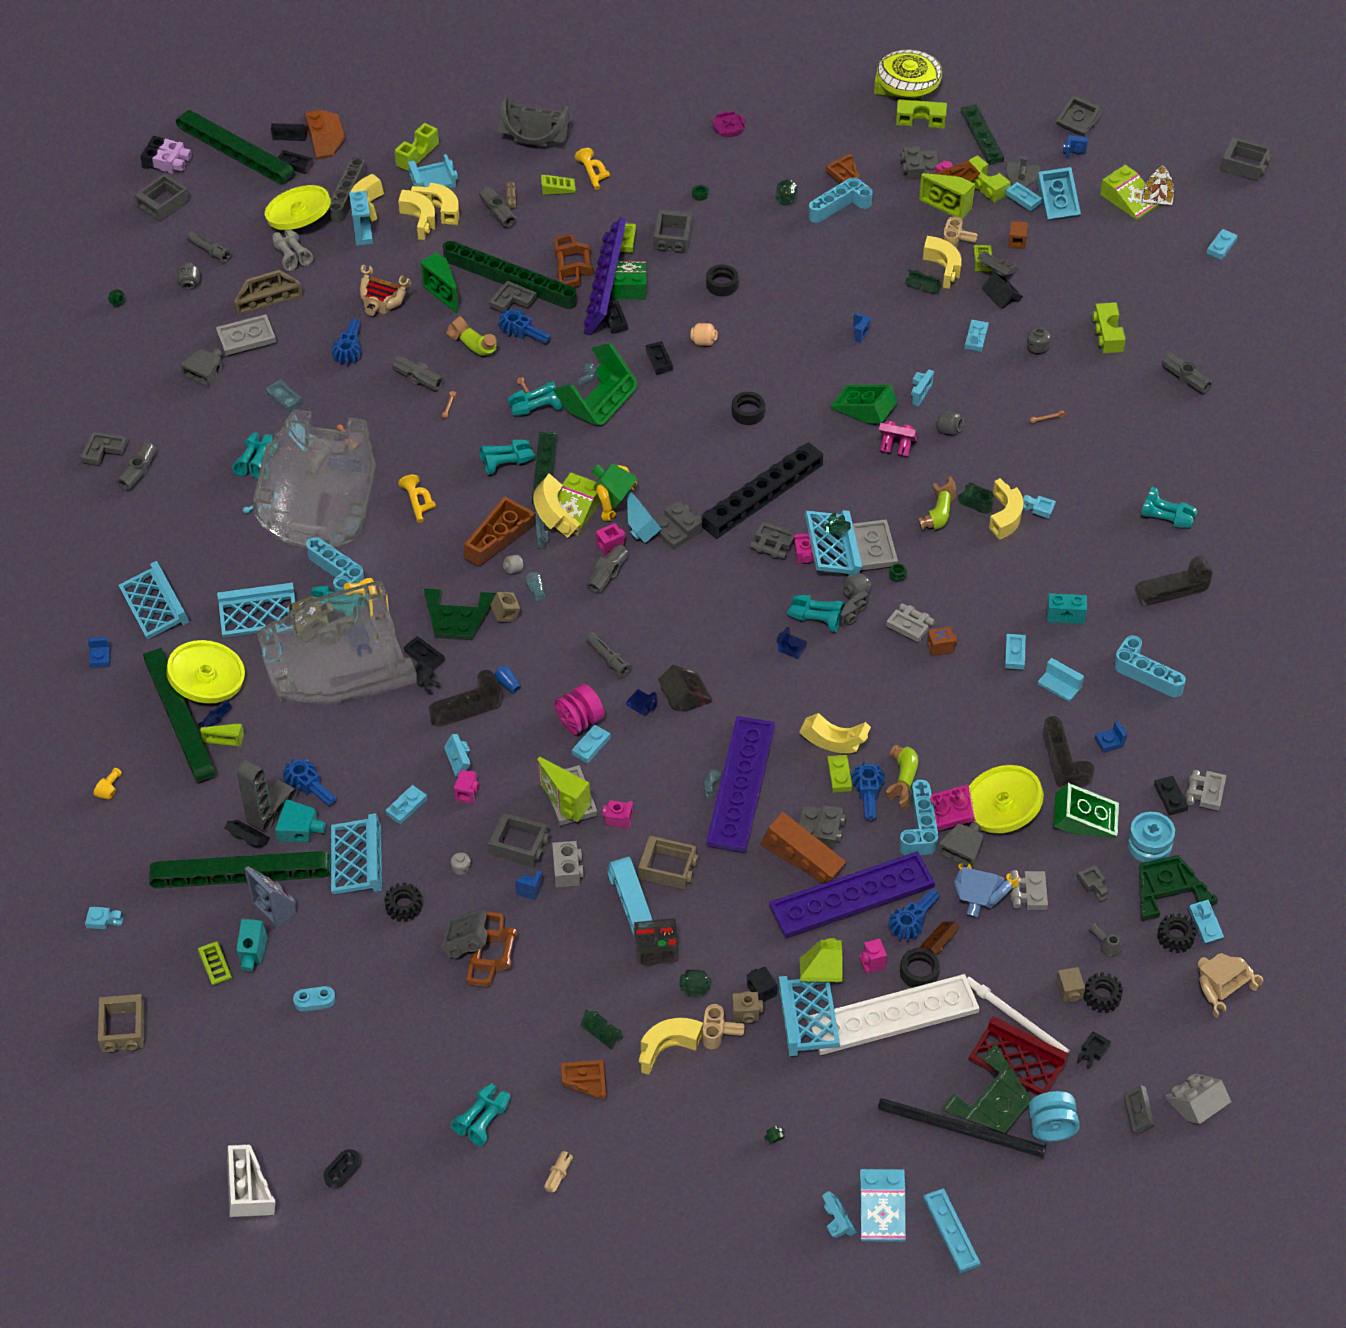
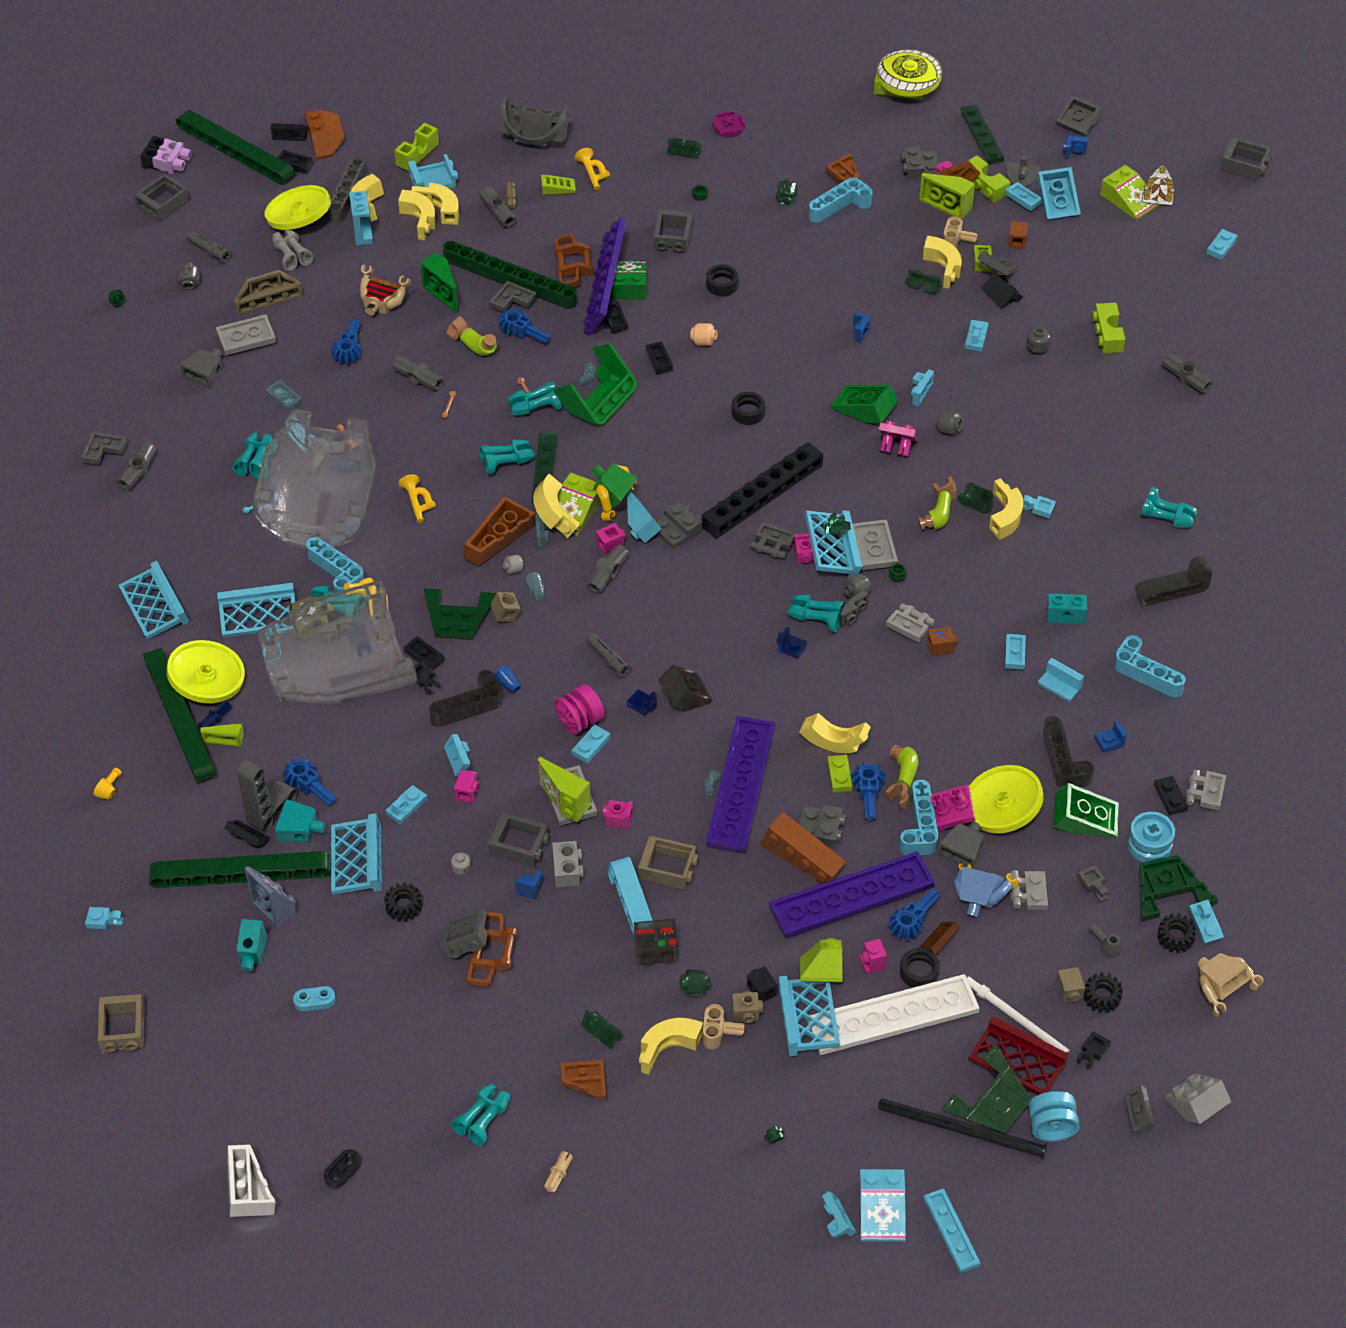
blue bracket [88,637,110,668] -> none
lime slope [198,941,232,986] -> none
lime plate [620,224,636,252] -> none
lime arch [896,100,947,128] -> none
nougat hinge [1029,410,1065,424] -> none
none -> clear green hinge [666,137,702,158]

